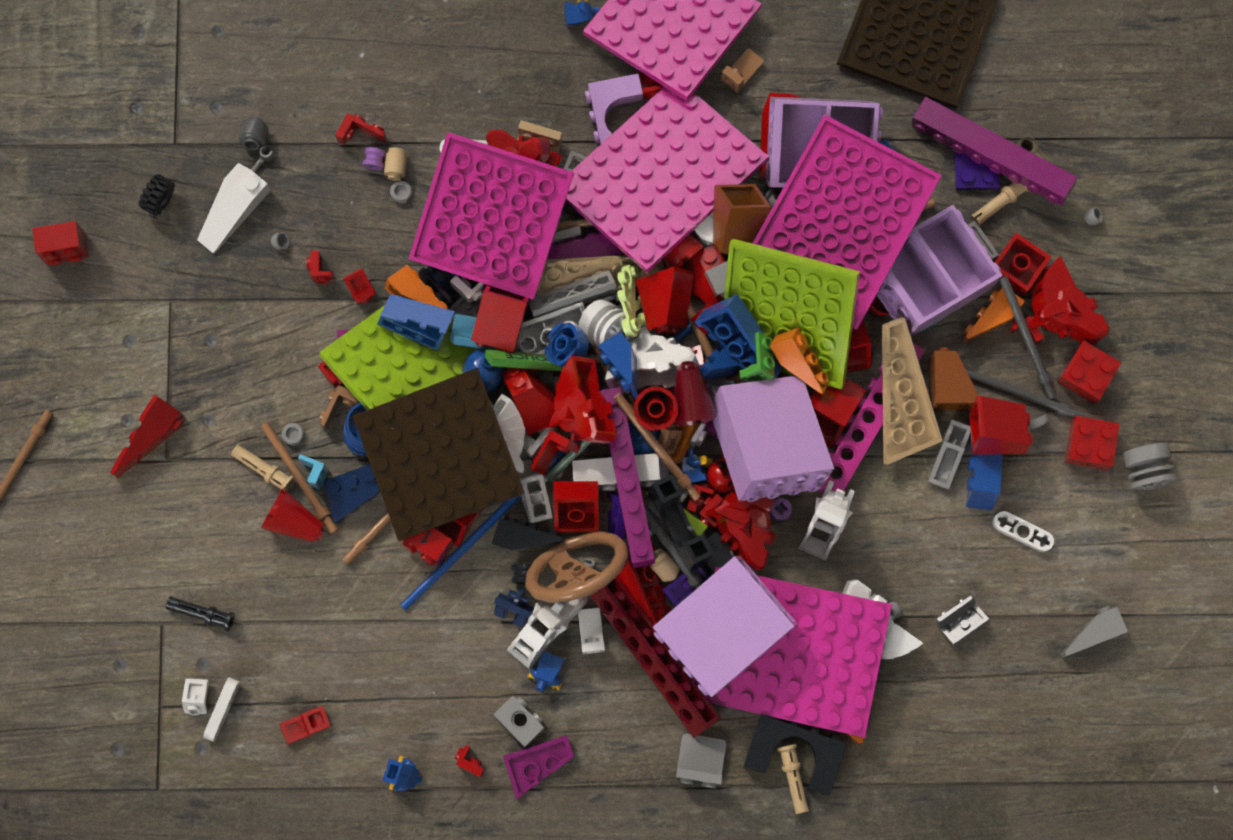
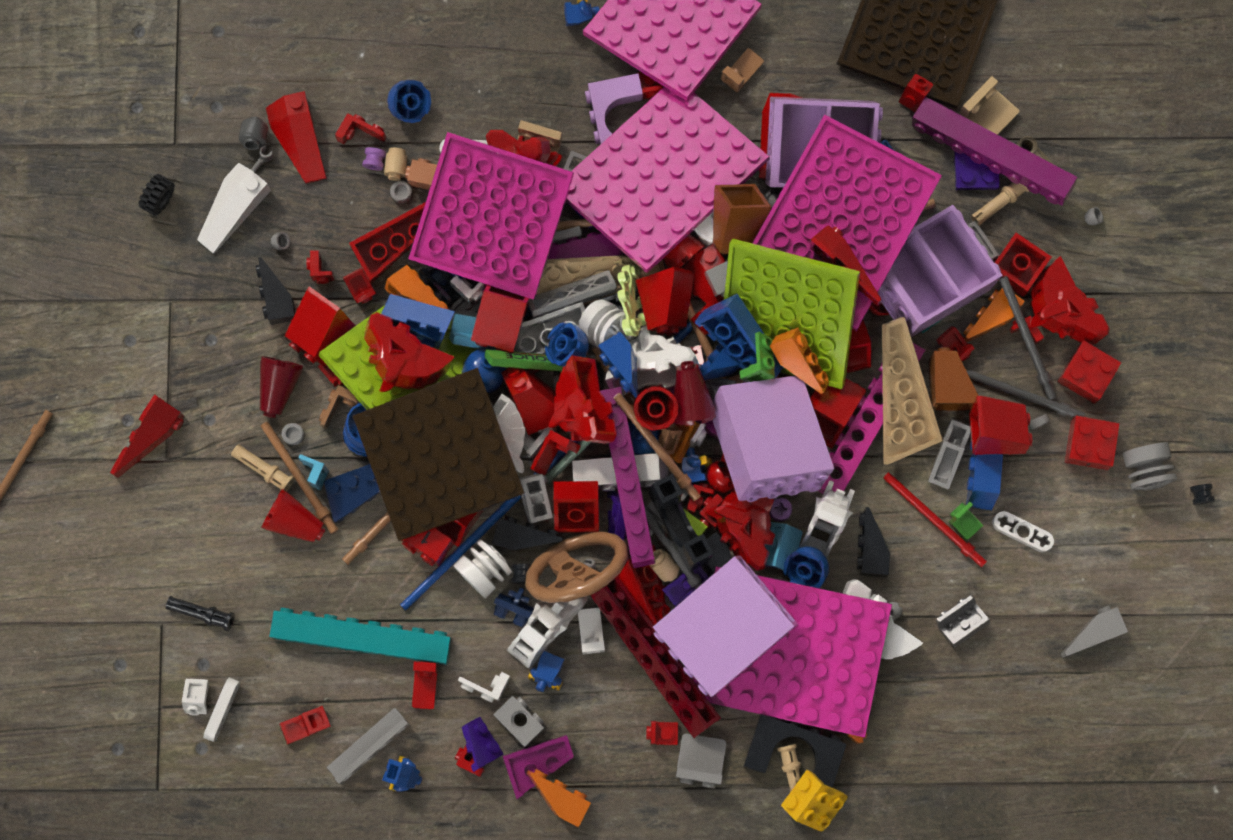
red brick [32,221,89,266] -> none
none -> black slope [256,257,296,325]
none -> dark red cone [260,356,303,418]
none -> red wedge [266,91,326,184]
none -> teal brick [269,608,452,665]
none -> red slope [285,286,356,366]
none -> light grey fence [326,708,410,785]
none -> red wedge [349,202,426,284]
none -> red animal [364,312,455,392]
none -> blue cylinder [387,79,431,123]
none -> nougat brick [405,158,437,190]
none -> red bracket [412,661,438,710]
none -> white wheel [453,539,512,599]
none -> white bracket [458,672,511,703]
none -> dark purple wing [462,717,504,772]
none -> orange slope [527,769,591,827]
none -> red bracket [646,721,678,745]
none -> medium azure panel [765,522,802,571]
none -> yellow bracket [781,770,847,831]
none -> blue cylinder [784,546,829,588]
none -> red wedge [810,225,881,306]
none -> black slope [856,507,890,577]
none -> red bar [883,472,987,567]
none -> red bracket [898,74,933,113]
none -> red bracket [936,326,975,361]
none -> bright green bracket [948,502,983,541]
none -> tan bracket [959,76,1019,135]
none -> black wheel [1190,484,1215,505]

